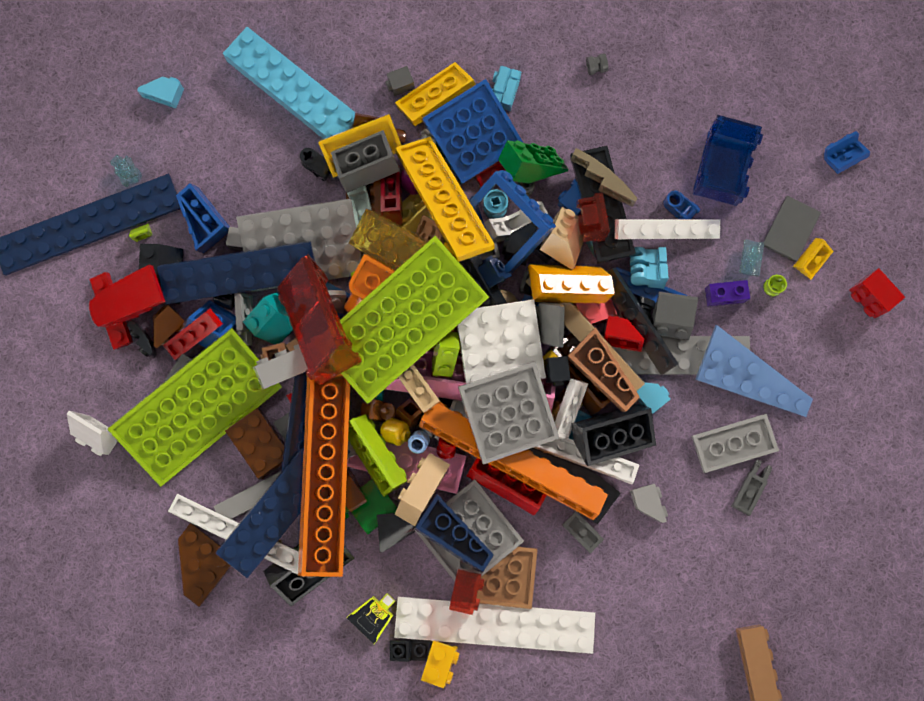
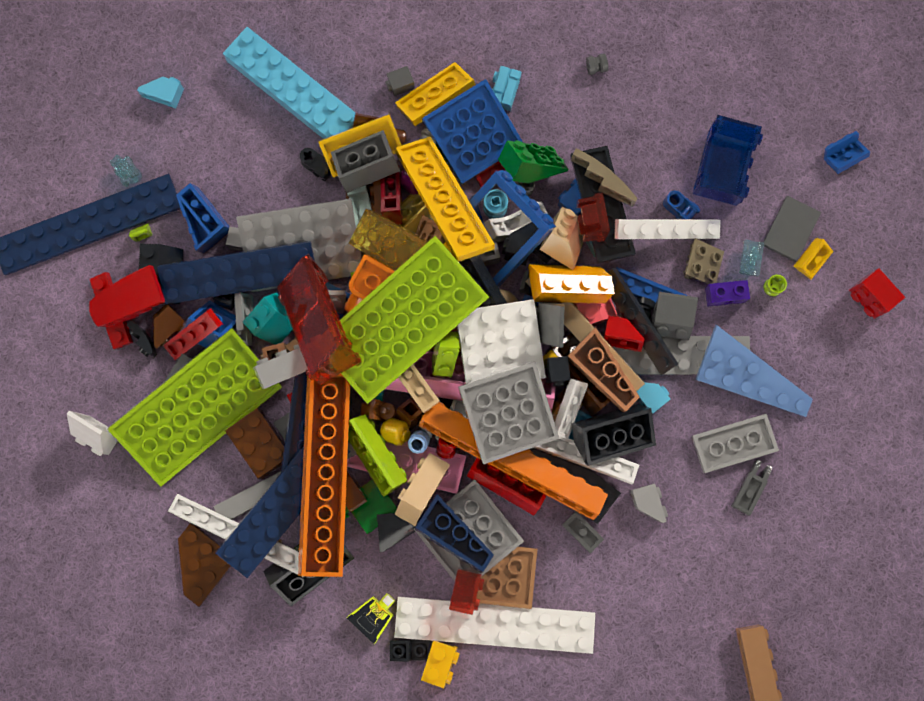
dark blue brick [478,255,512,288] -> none
medium azure legs [630,247,669,289] -> none
none -> dark tan hinge [683,238,724,285]

